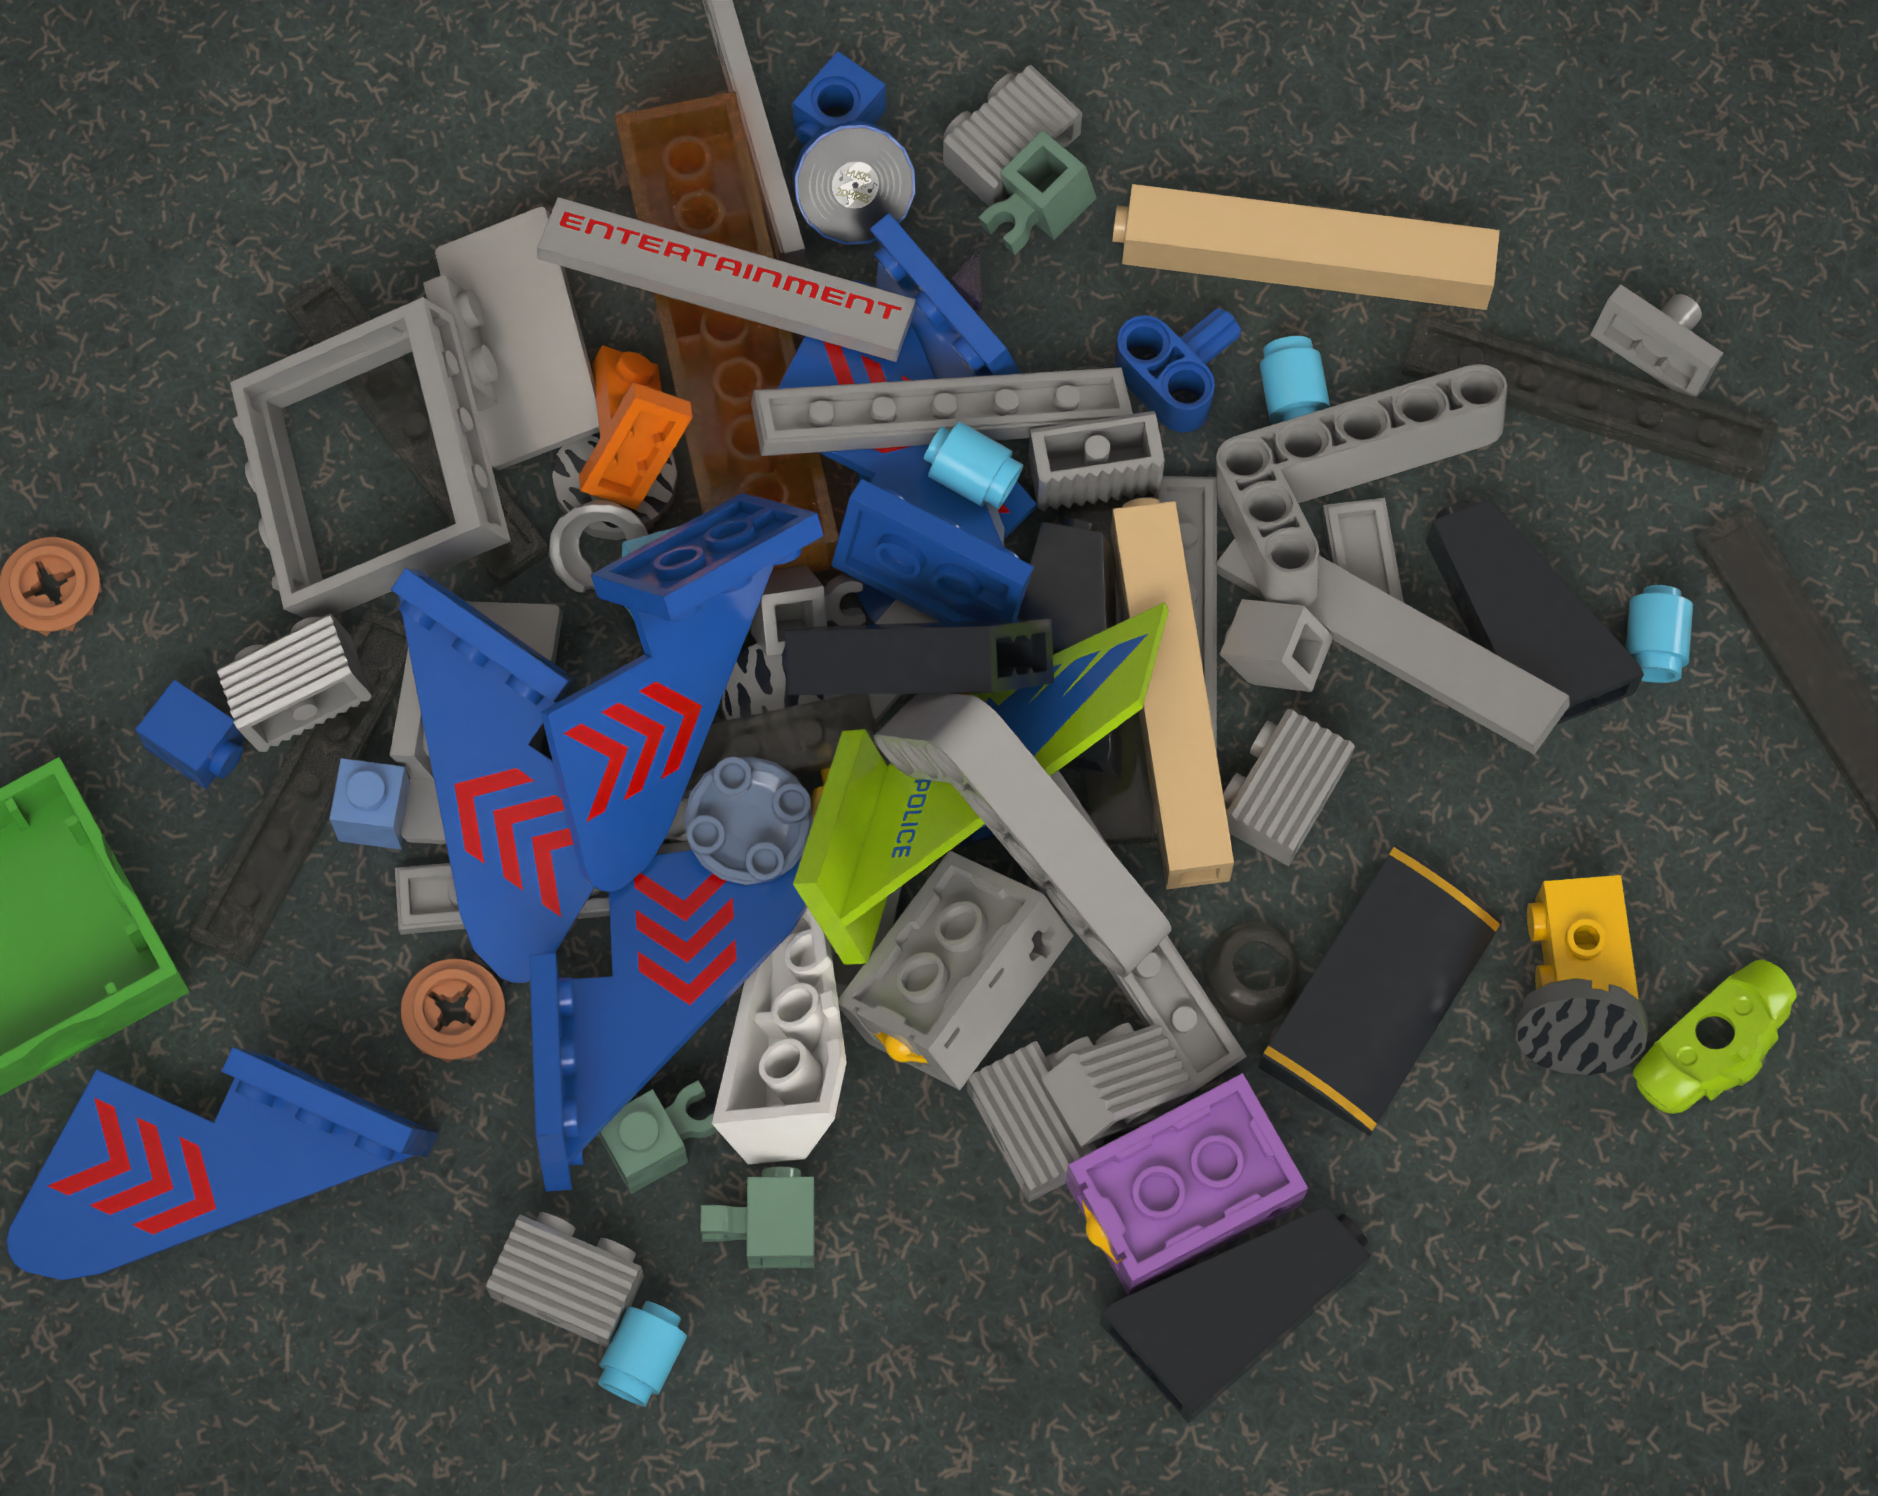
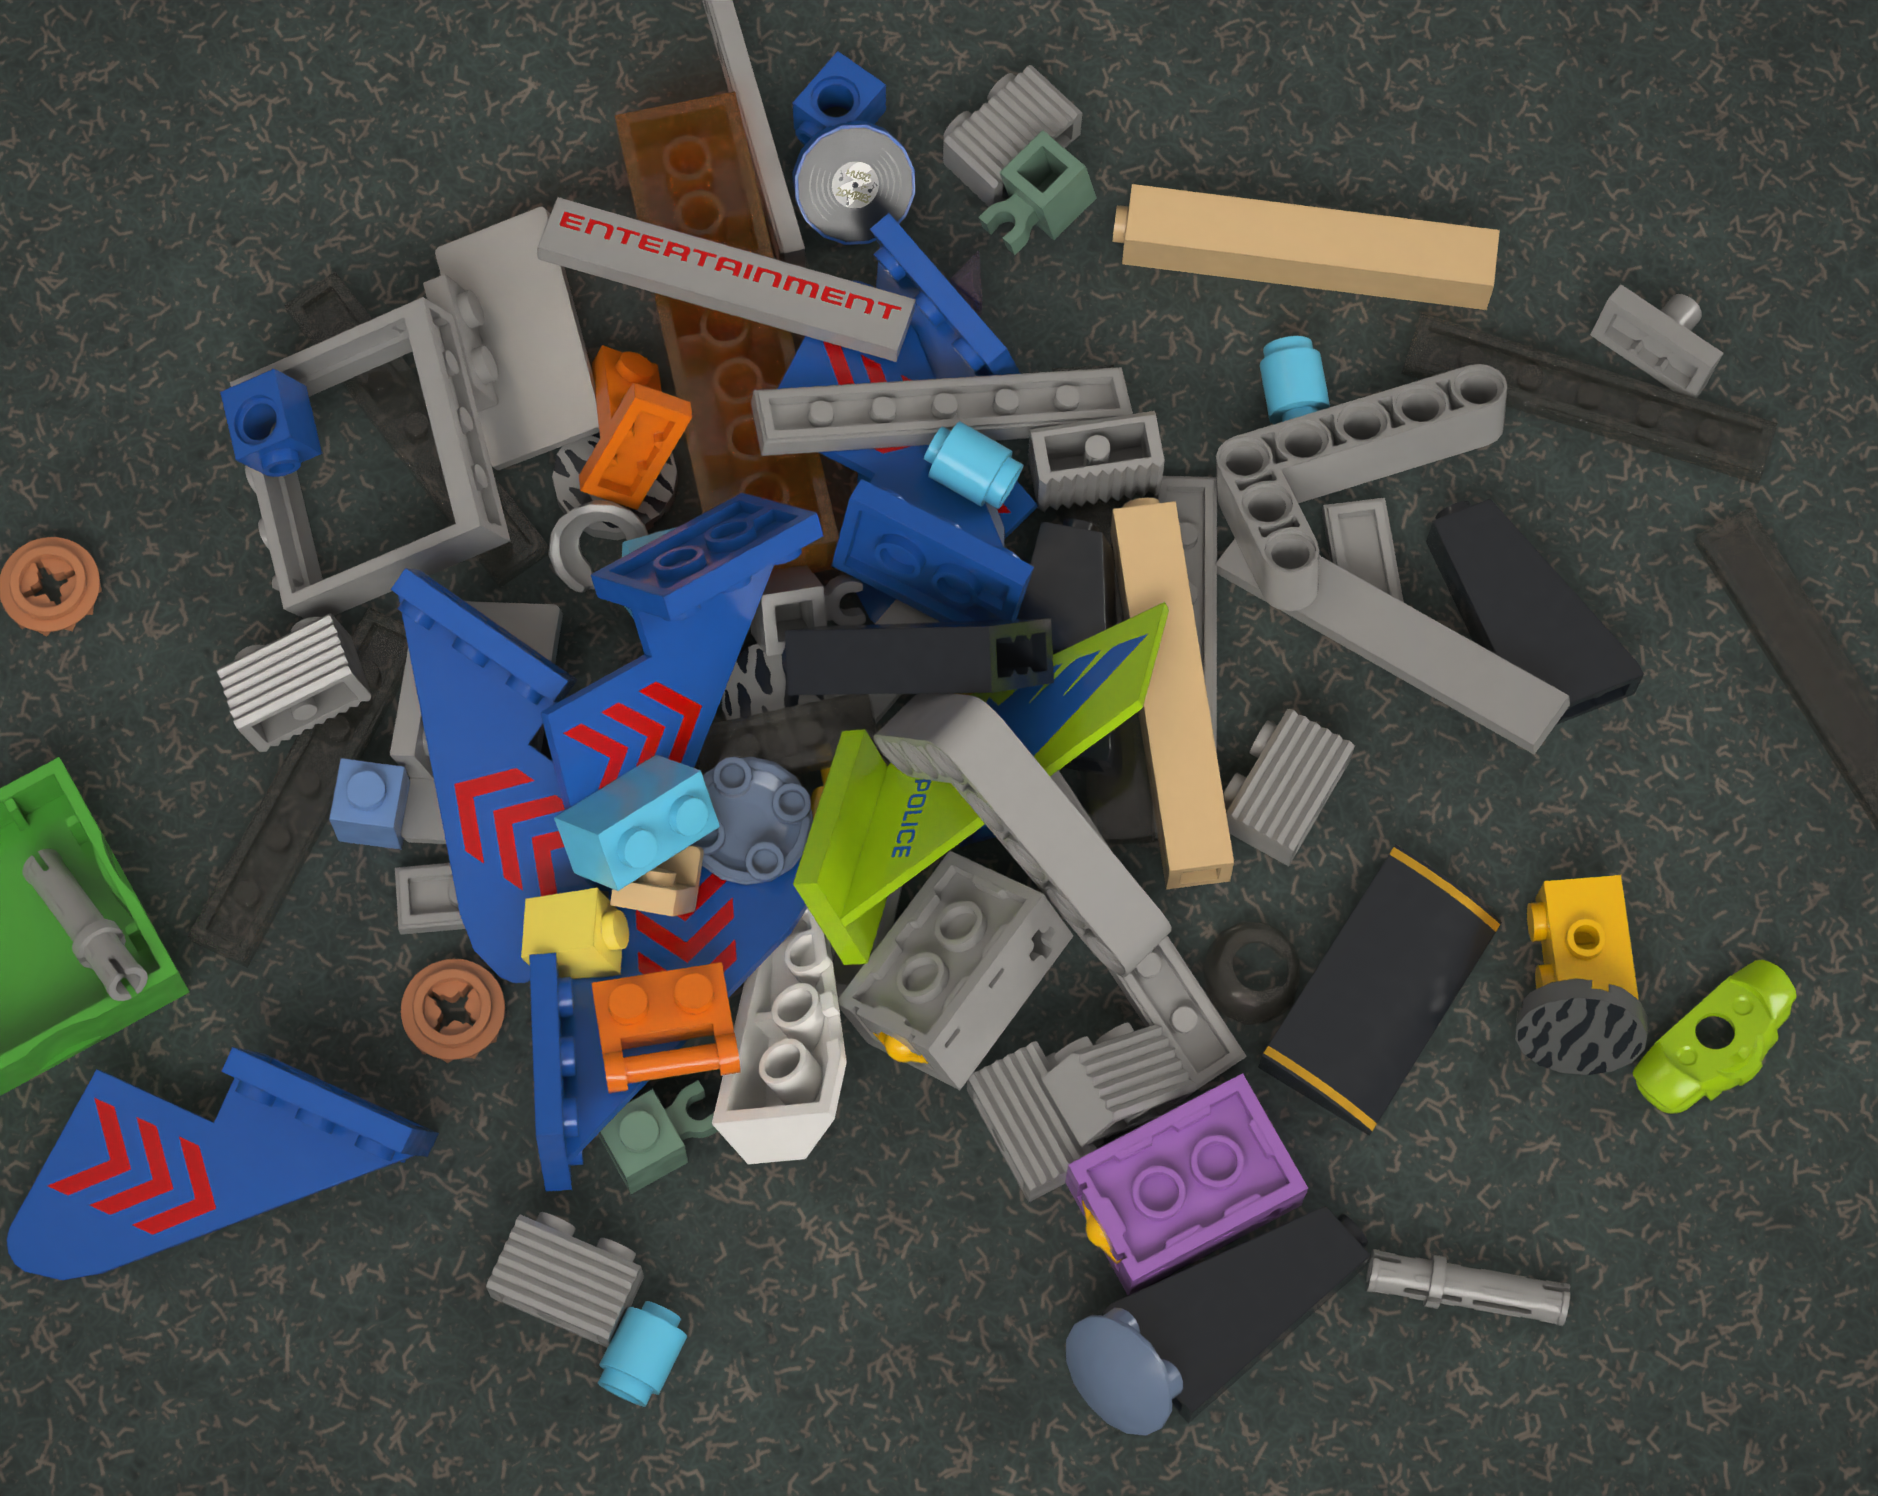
blue brick [135,680,244,789] -> none
sand green brick [700,1167,815,1268] -> none
blue beam [1114,308,1241,433] -> none
light grey brick [1219,599,1334,692] -> none
medium azure brick [1626,585,1693,683] -> none
none -> light grey pin [22,849,148,1001]
none -> blue brick [220,369,322,477]
none -> light yellow brick [521,888,629,979]
none -> medium azure brick [554,755,720,891]
none -> orange plate [591,962,741,1093]
none -> tan bracket [610,845,704,917]
none -> sand blue dish [1066,1308,1183,1436]
none -> light grey pin [1365,1249,1570,1326]

